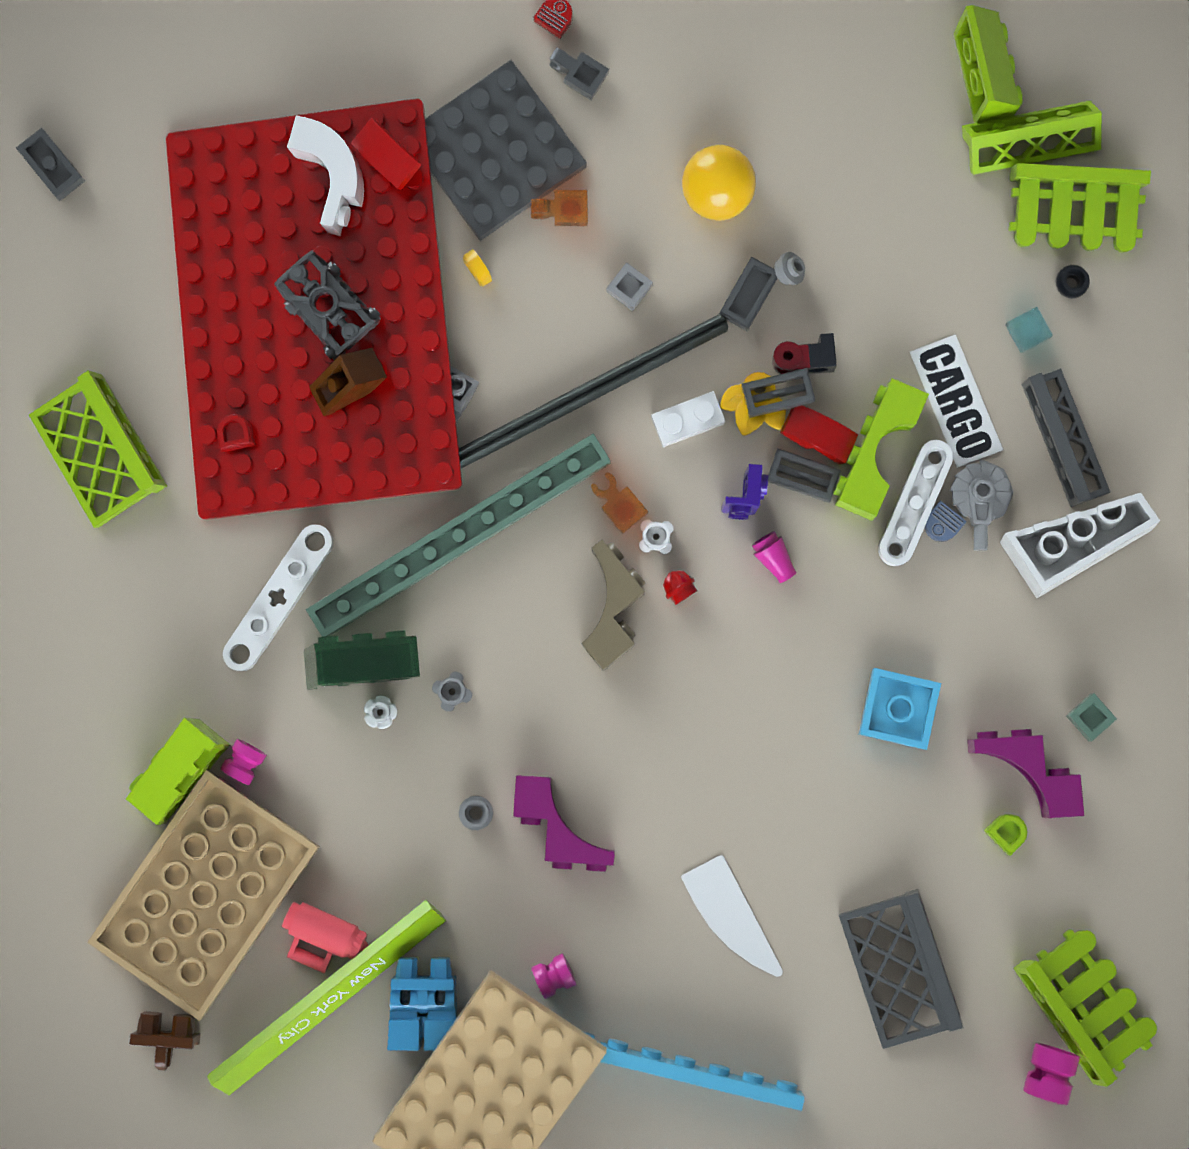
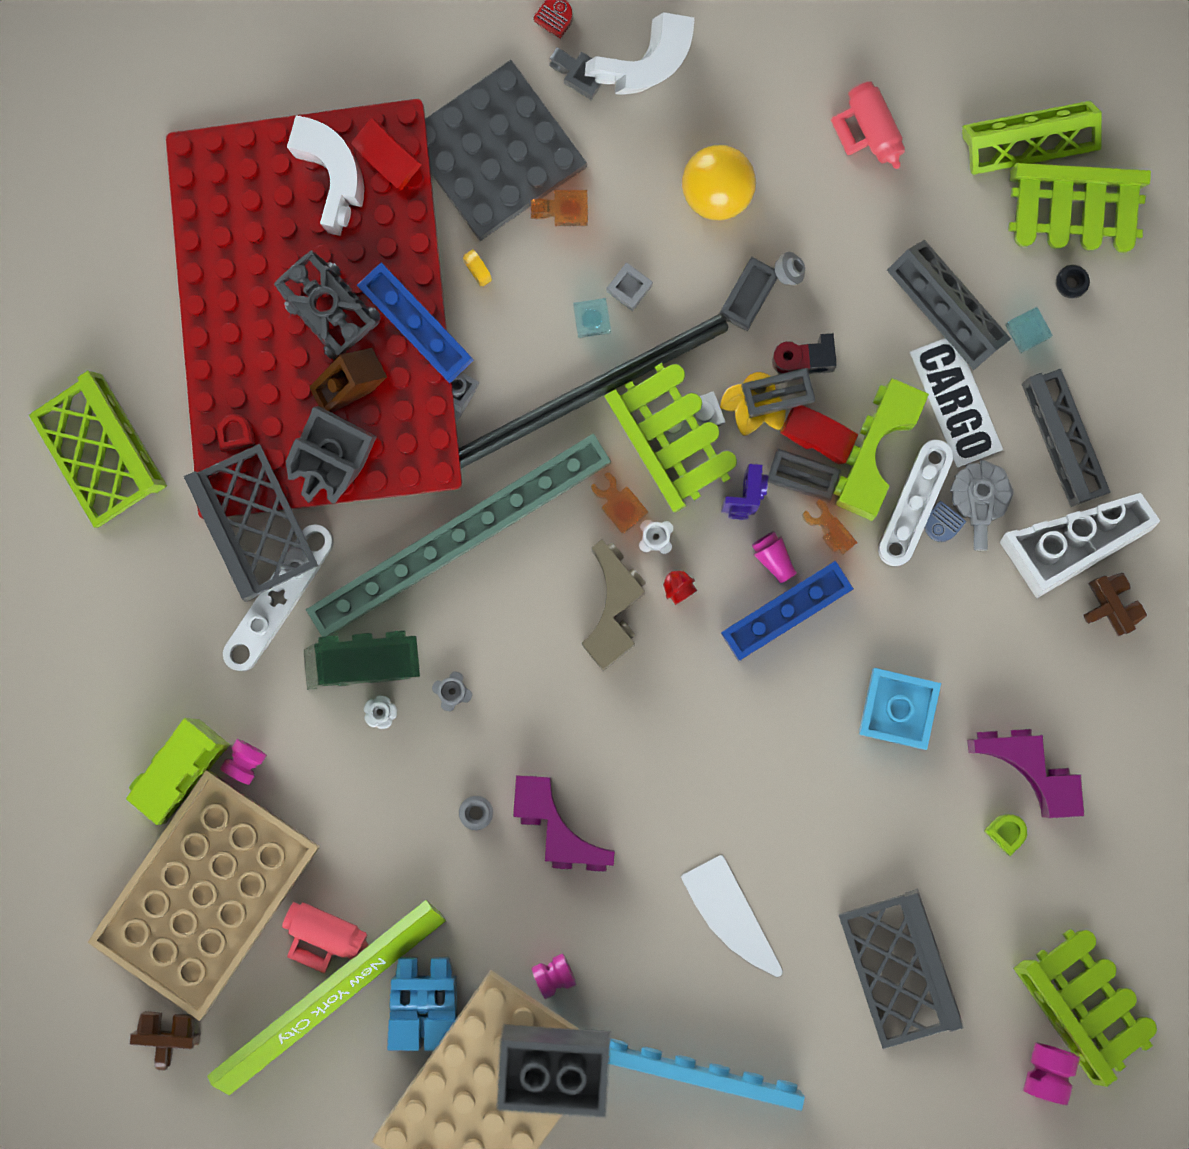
dark grey plate [16,128,85,201] -> none
lime slope [953,5,1023,123] -> none
sand green plate [1066,693,1117,742] -> none
none -> dark grey fence [183,444,318,602]
none -> dark grey plate [286,406,377,504]
none -> blue plate [357,262,474,384]
none -> dark grey brick [497,1025,610,1117]
none -> clear light blue plate [573,298,611,338]
none -> white arch [585,12,694,94]
none -> lime fence [604,363,737,513]
none -> blue plate [721,561,854,662]
none -> clear orange plate [802,499,858,555]
none -> coral piece [831,81,905,169]
none -> dark grey fence [887,240,1011,370]
none -> reddish brown hips [1084,572,1147,636]

